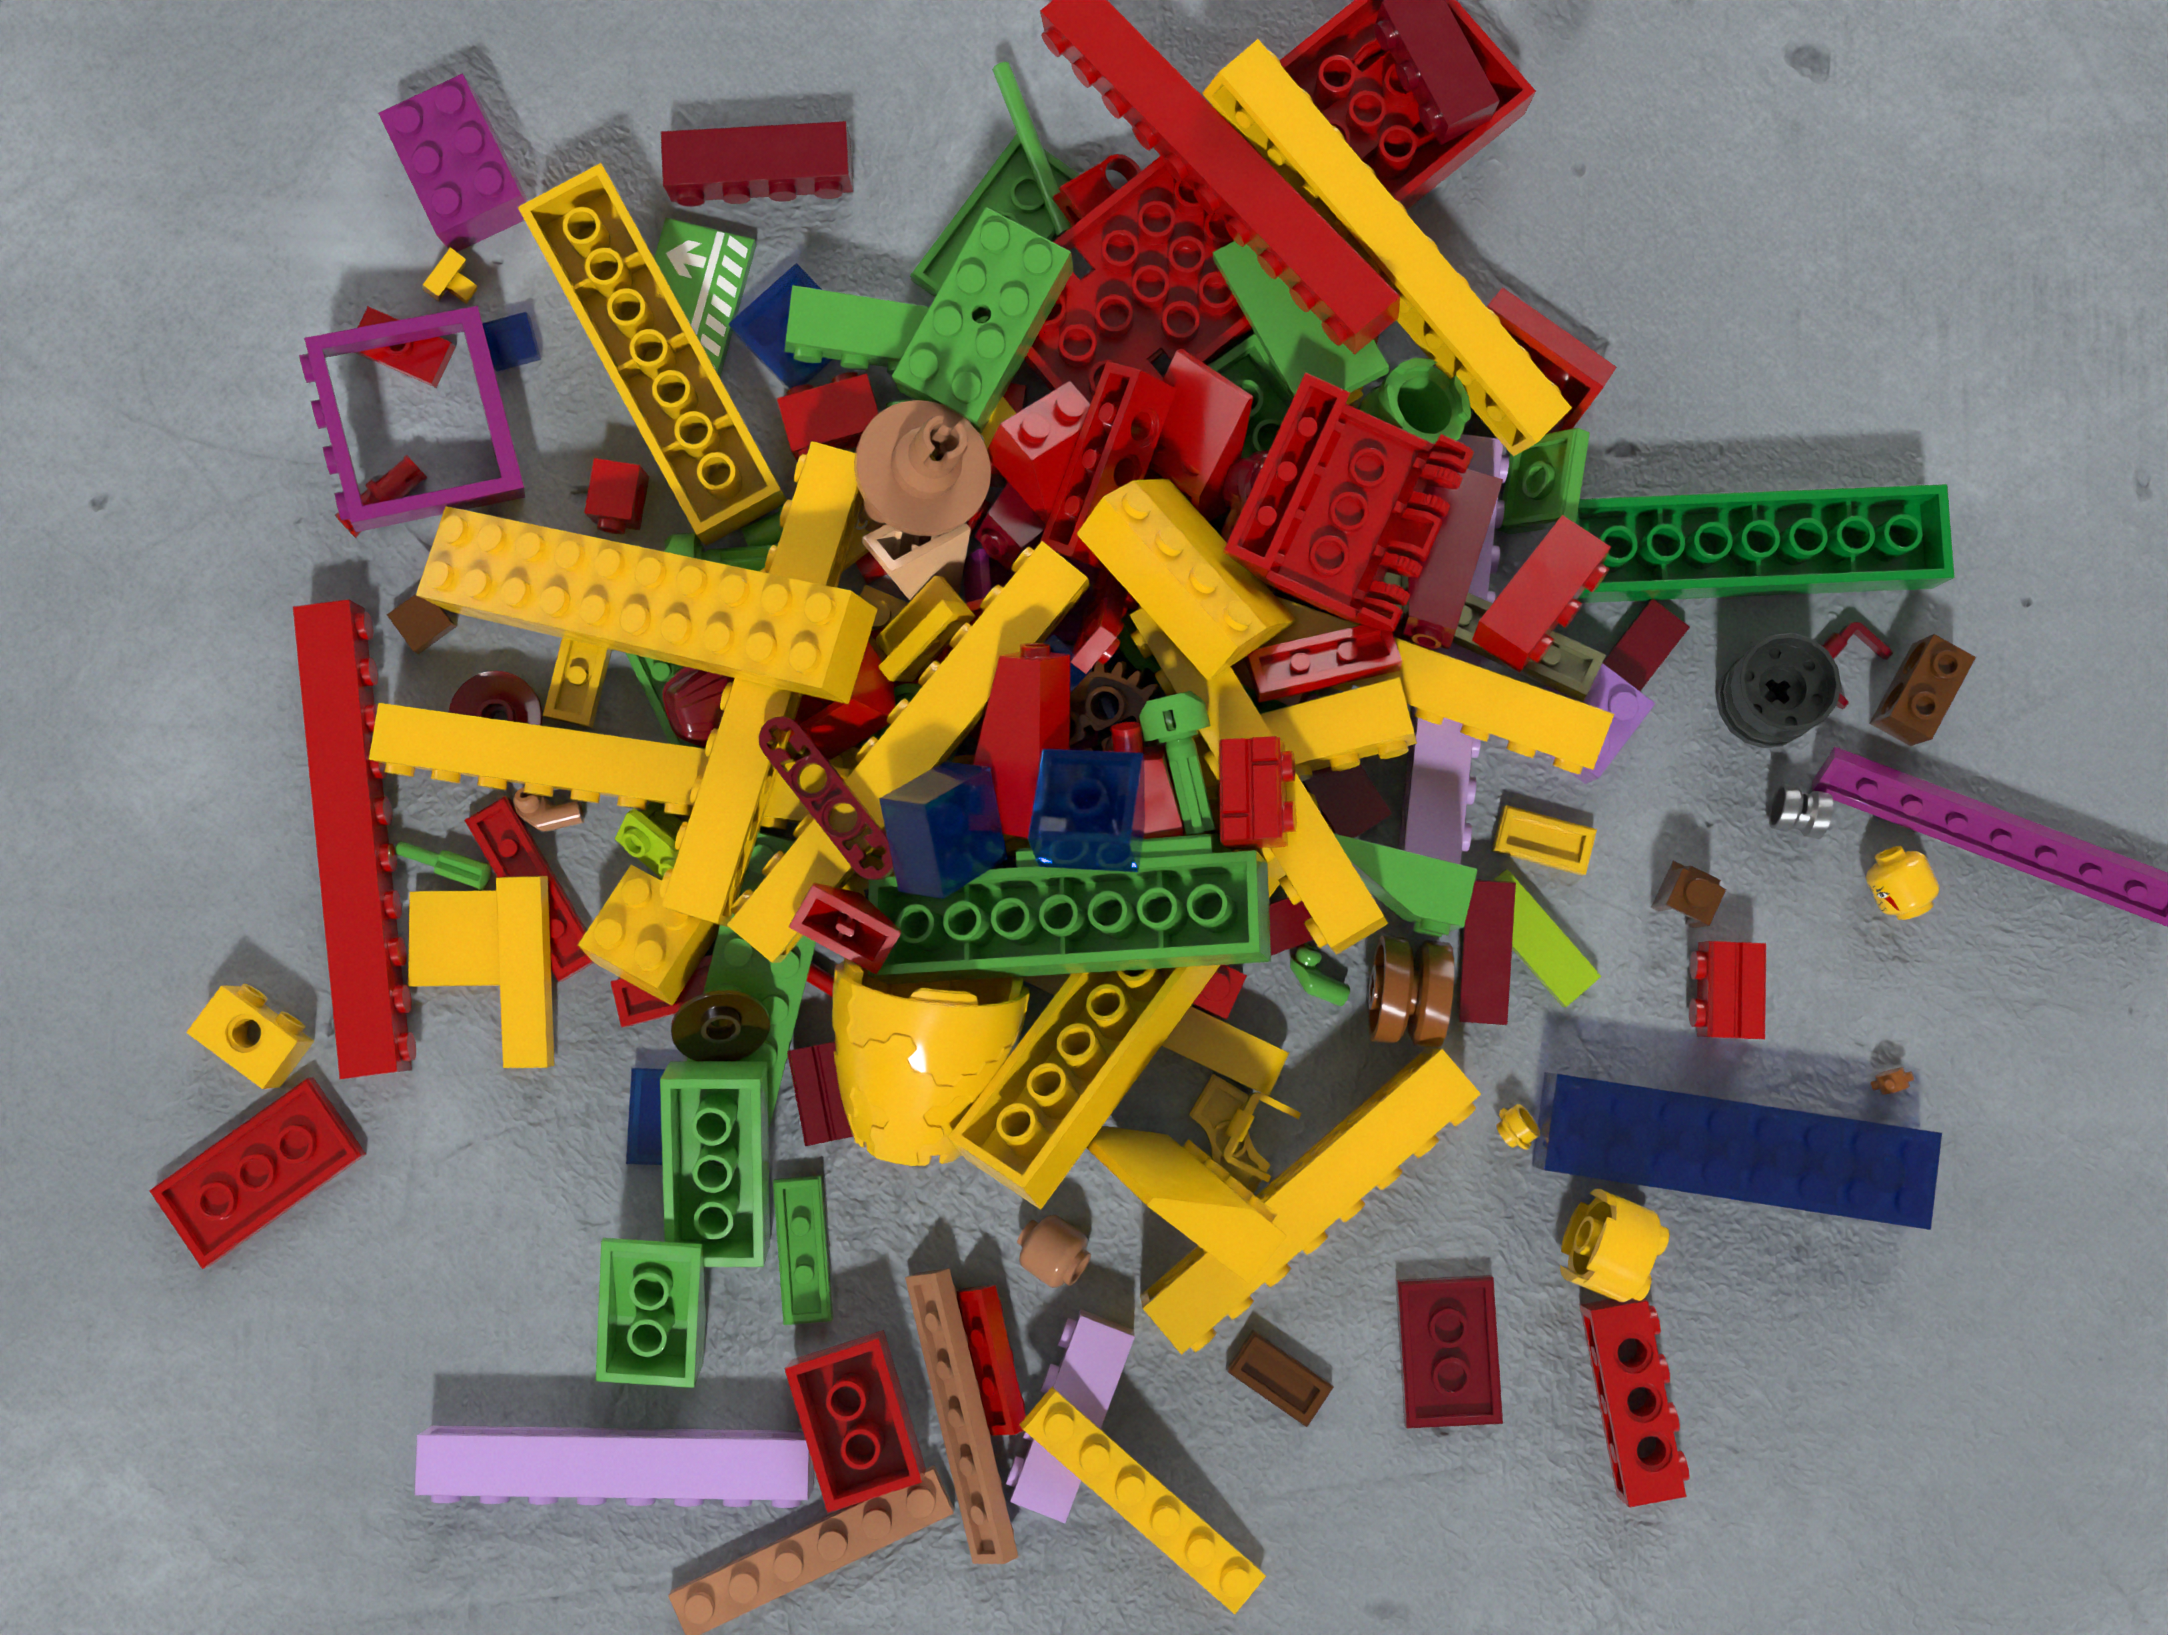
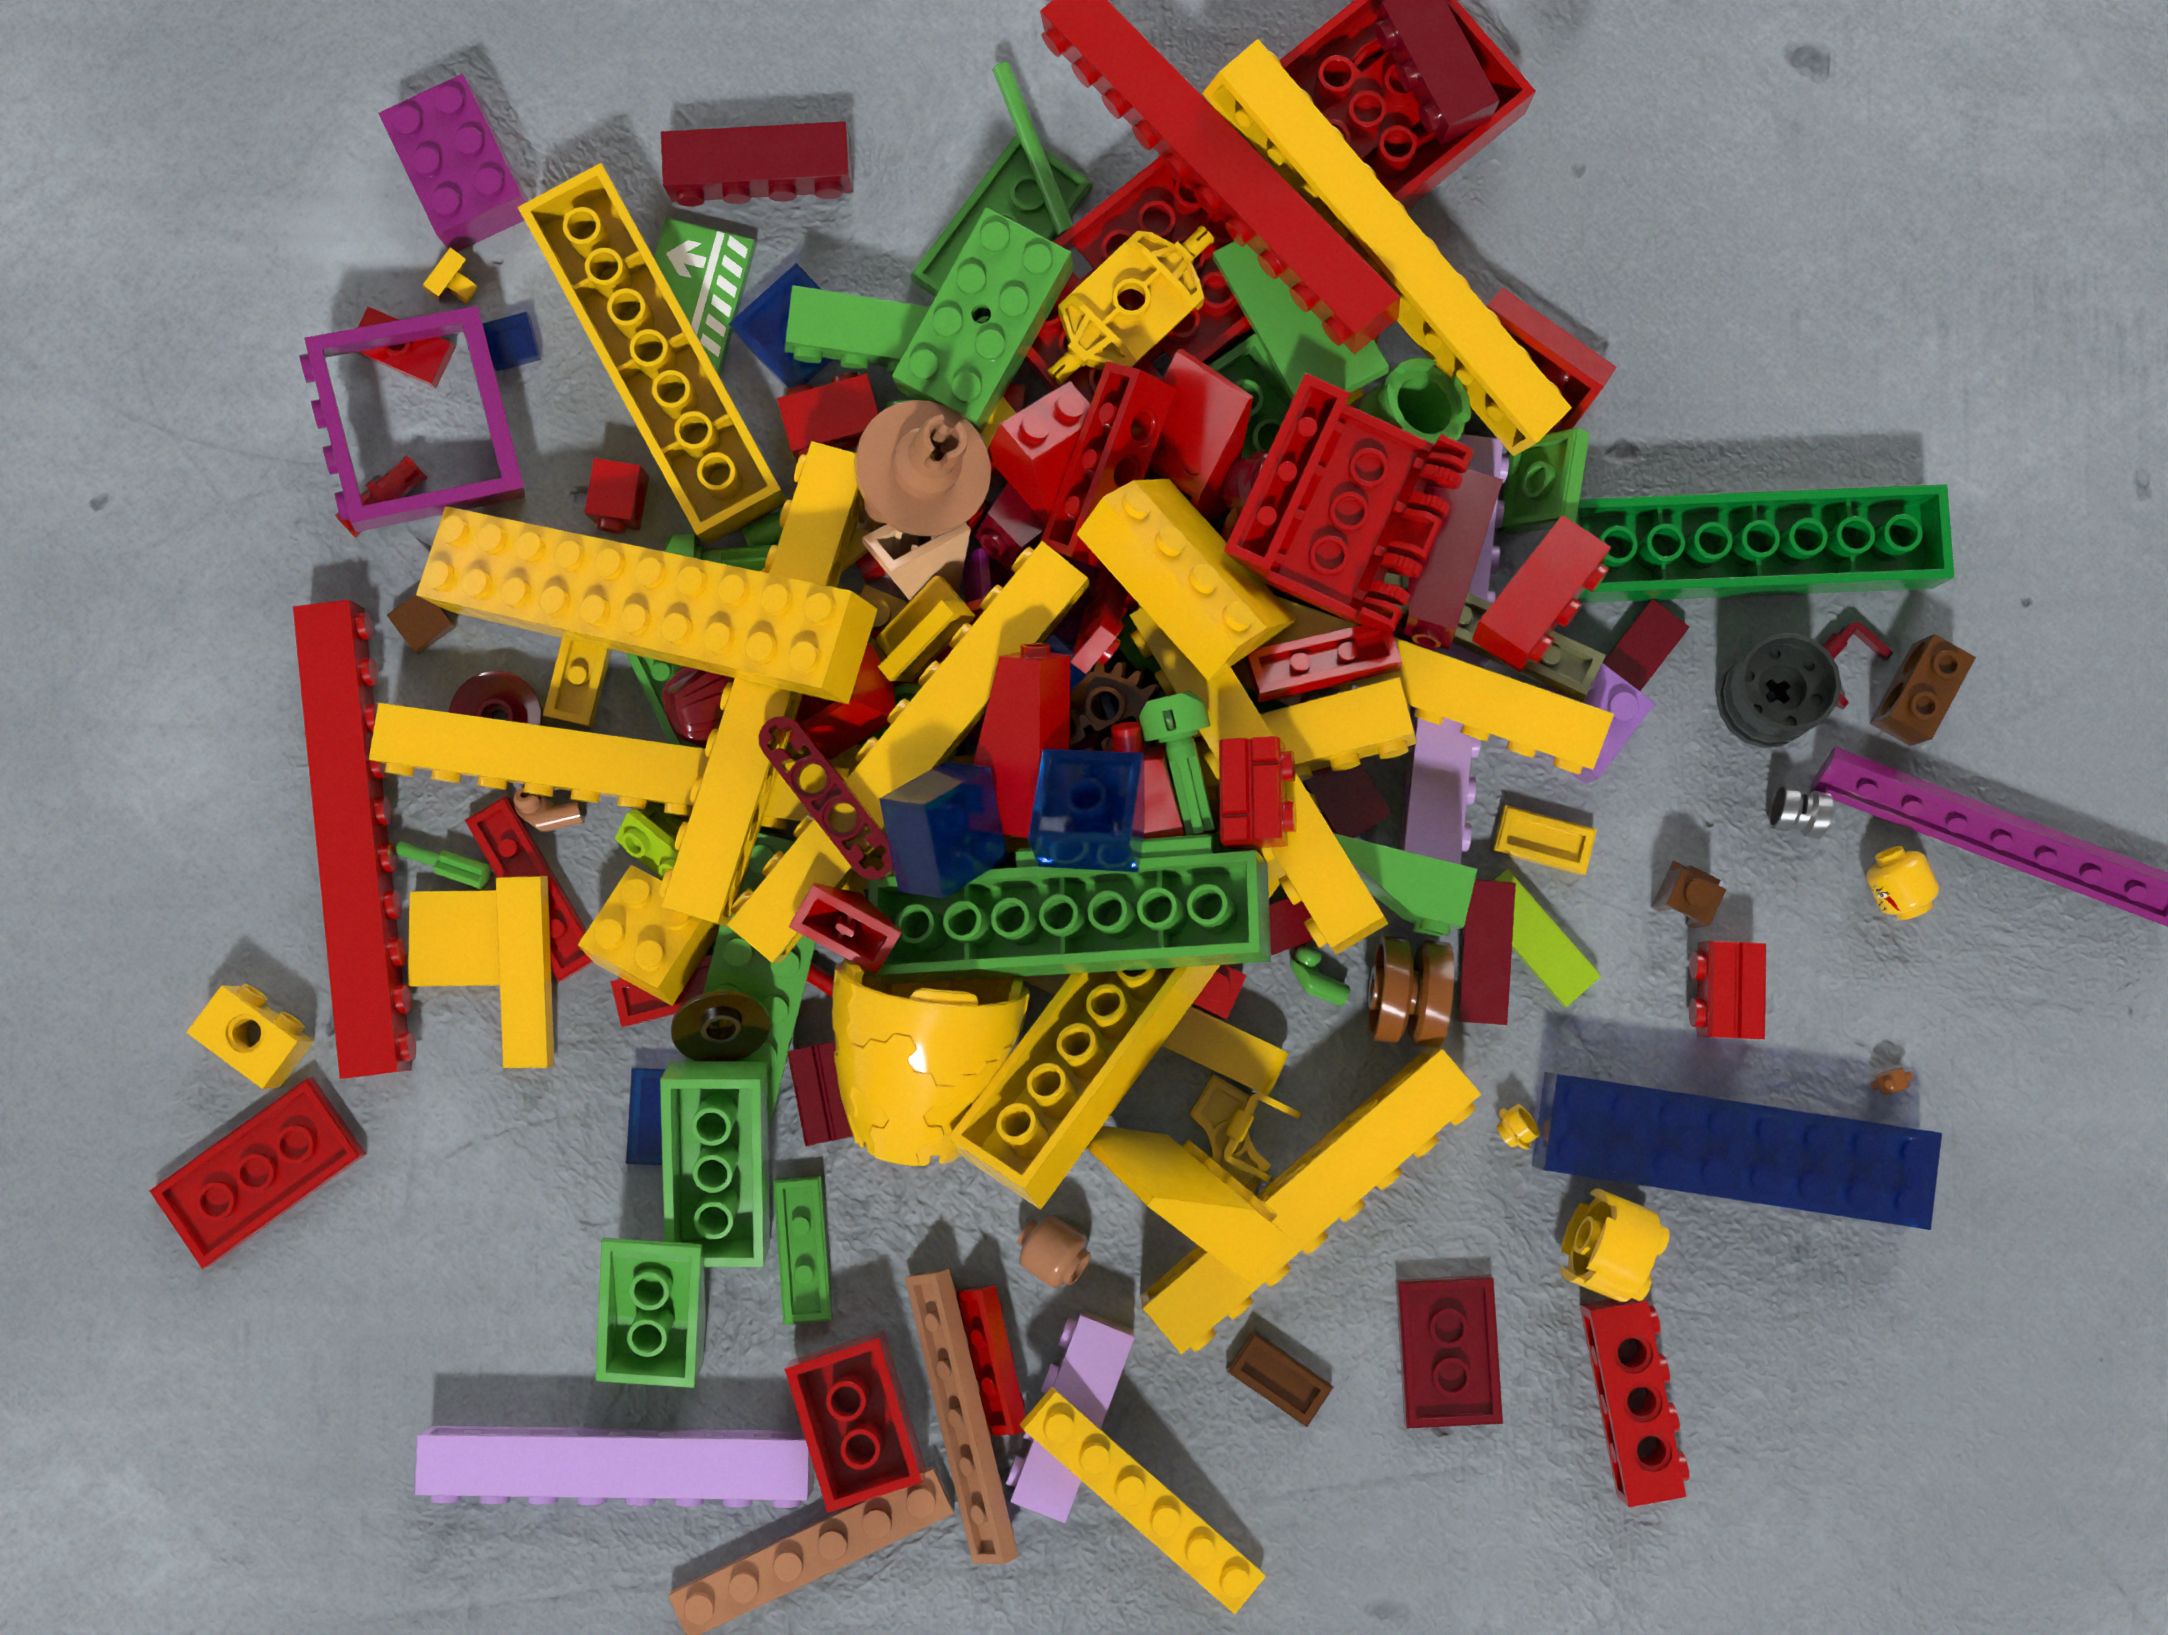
red piece [1052,154,1141,226] -> none
none -> yellow plate [1047,226,1214,385]

